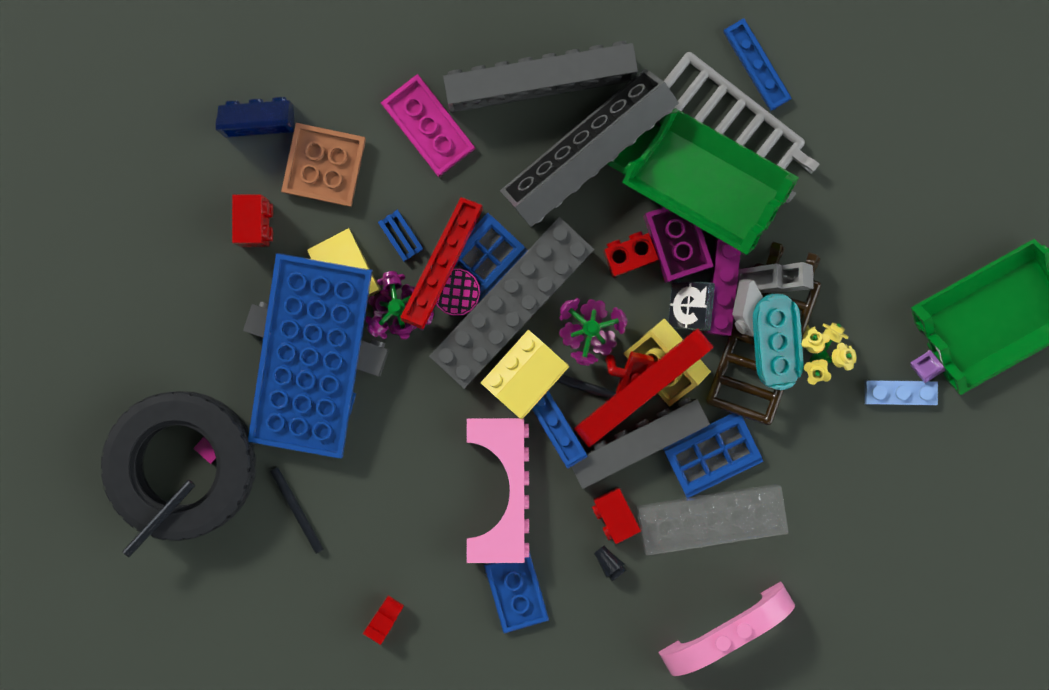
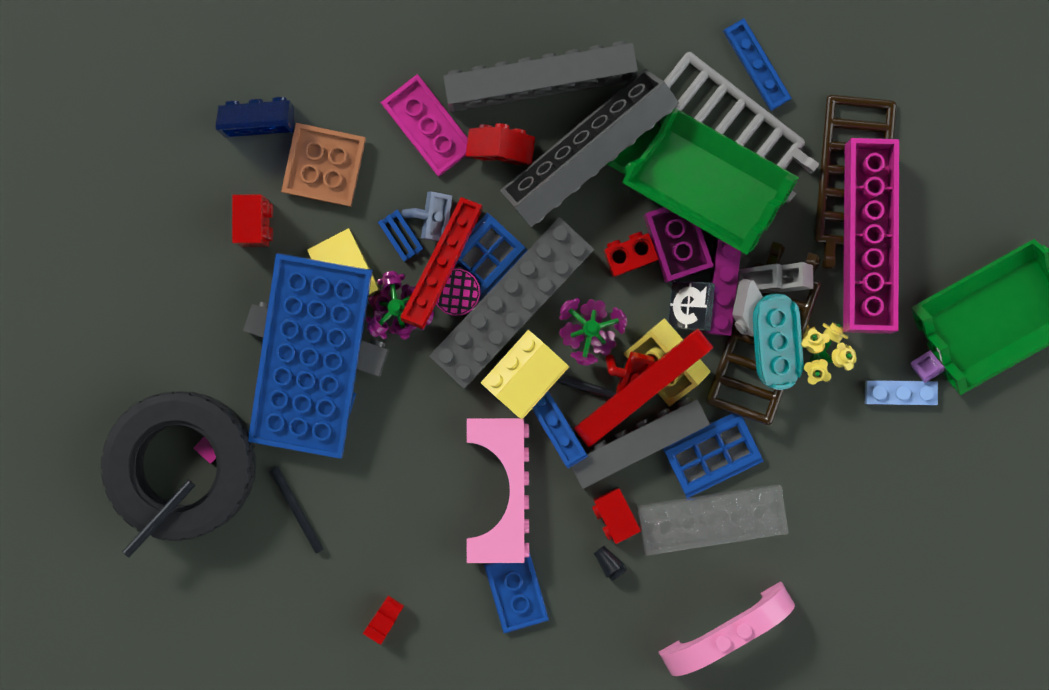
none -> sand blue plate [401,191,452,242]
none -> red brick [465,123,535,165]
none -> dark brown bar [814,95,897,269]
none -> dark pink brick [843,138,899,334]

